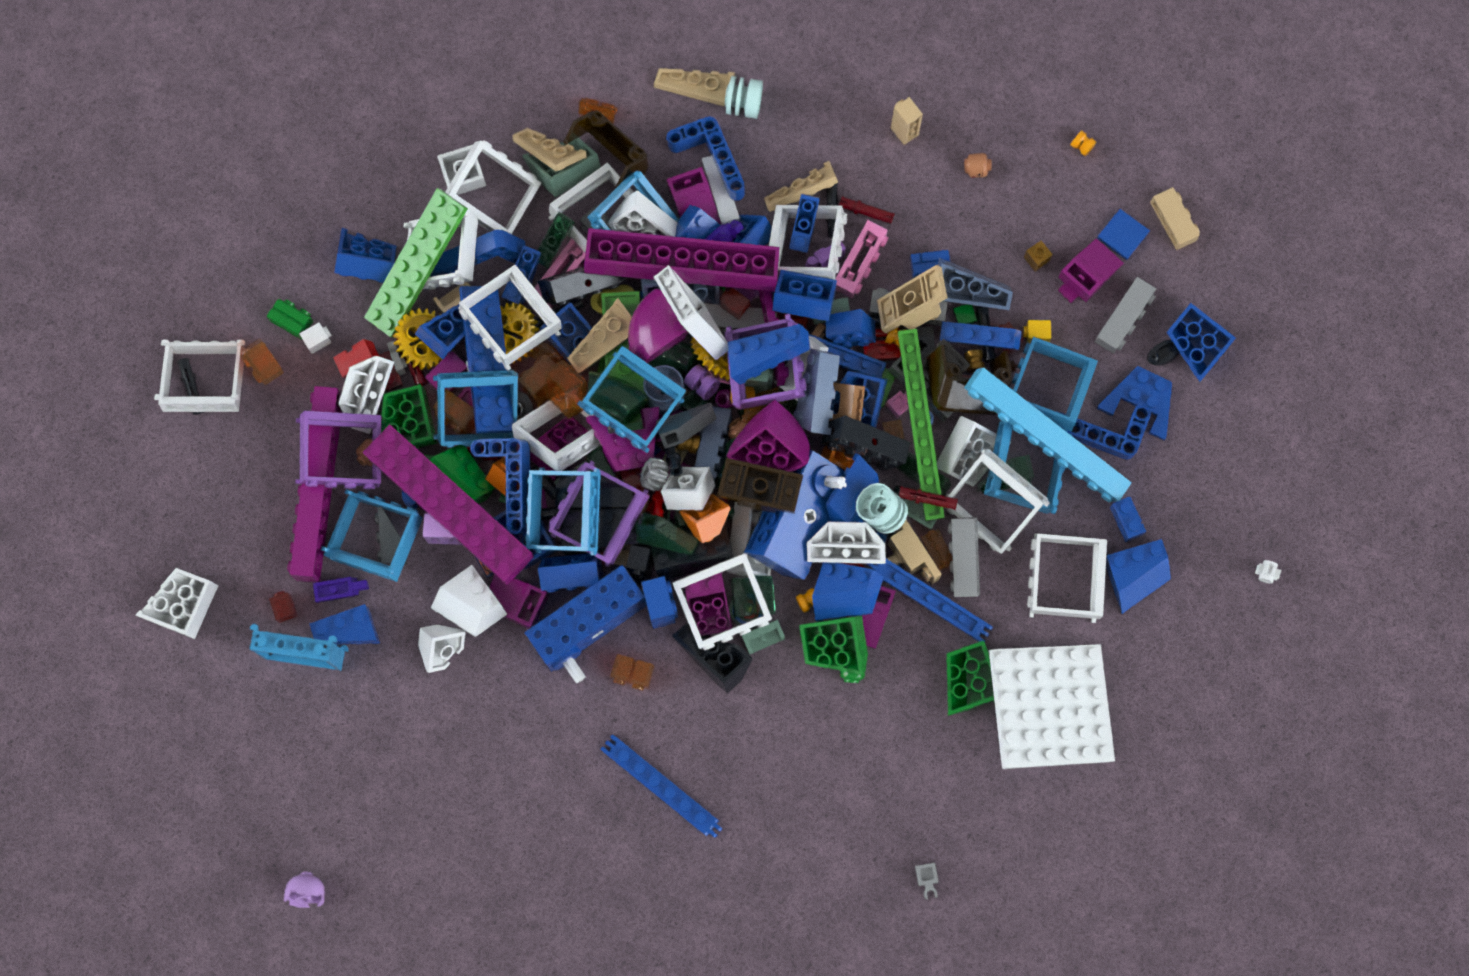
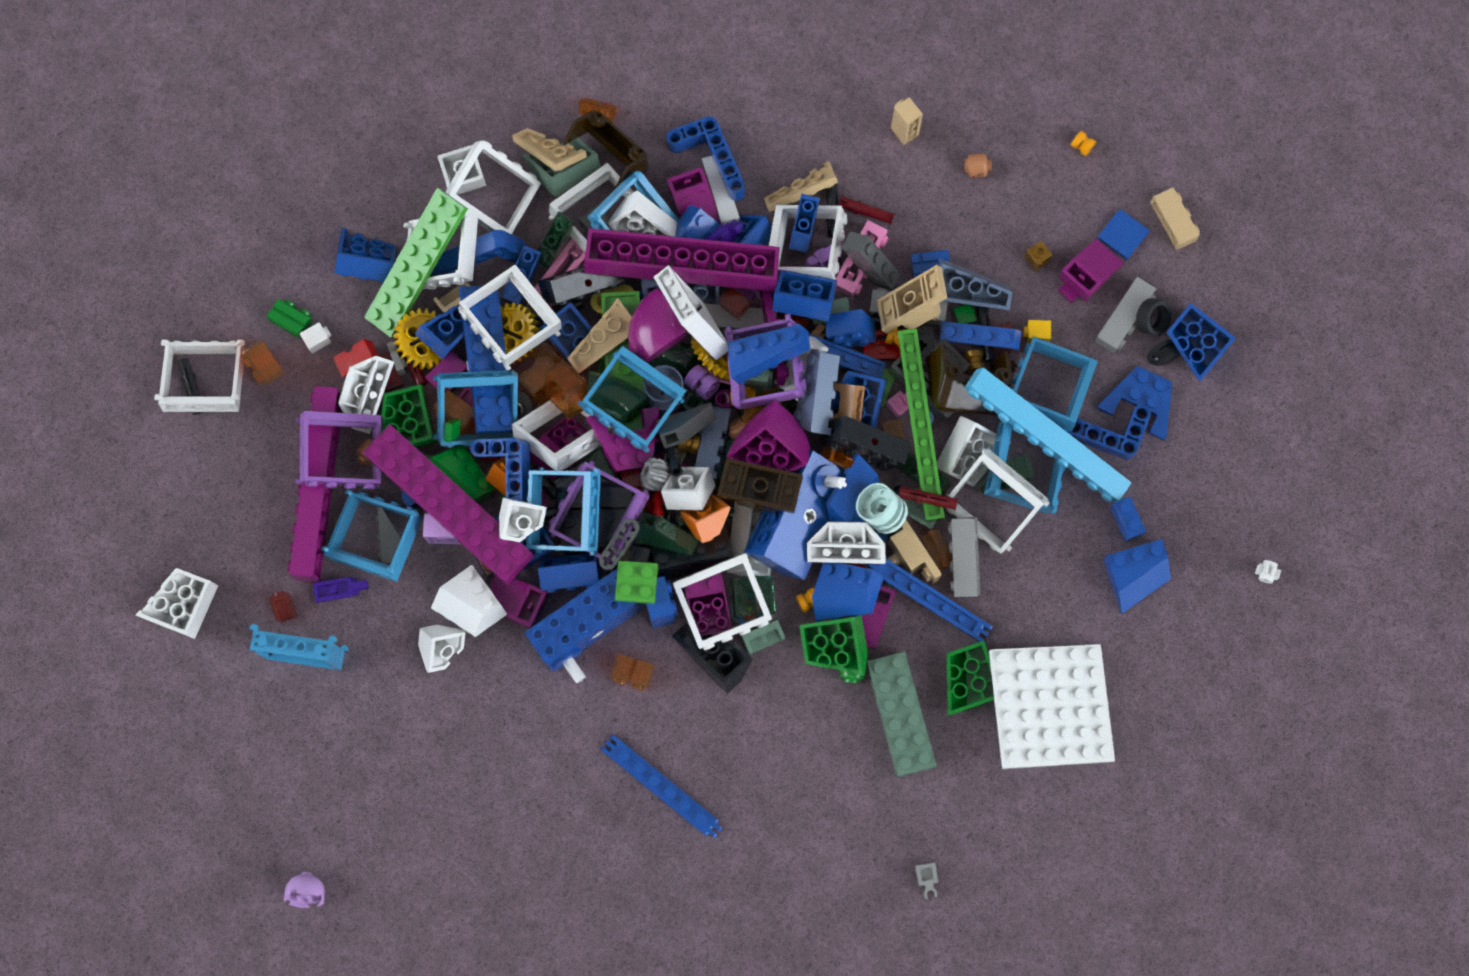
blue wedge [309,604,380,645] -> none
tan wing [654,68,735,106] -> none
light aqua wheel [725,76,763,119] -> none
white window [1027,534,1107,623] -> none
none -> green tile [444,418,461,442]
none -> white slope [499,497,547,542]
none -> dark grey beam [599,519,640,570]
none -> bright green plate [615,561,658,604]
none -> dark grey brick [842,232,900,290]
none -> sand green brick [866,652,937,778]
none -> black tyre [1136,298,1172,336]

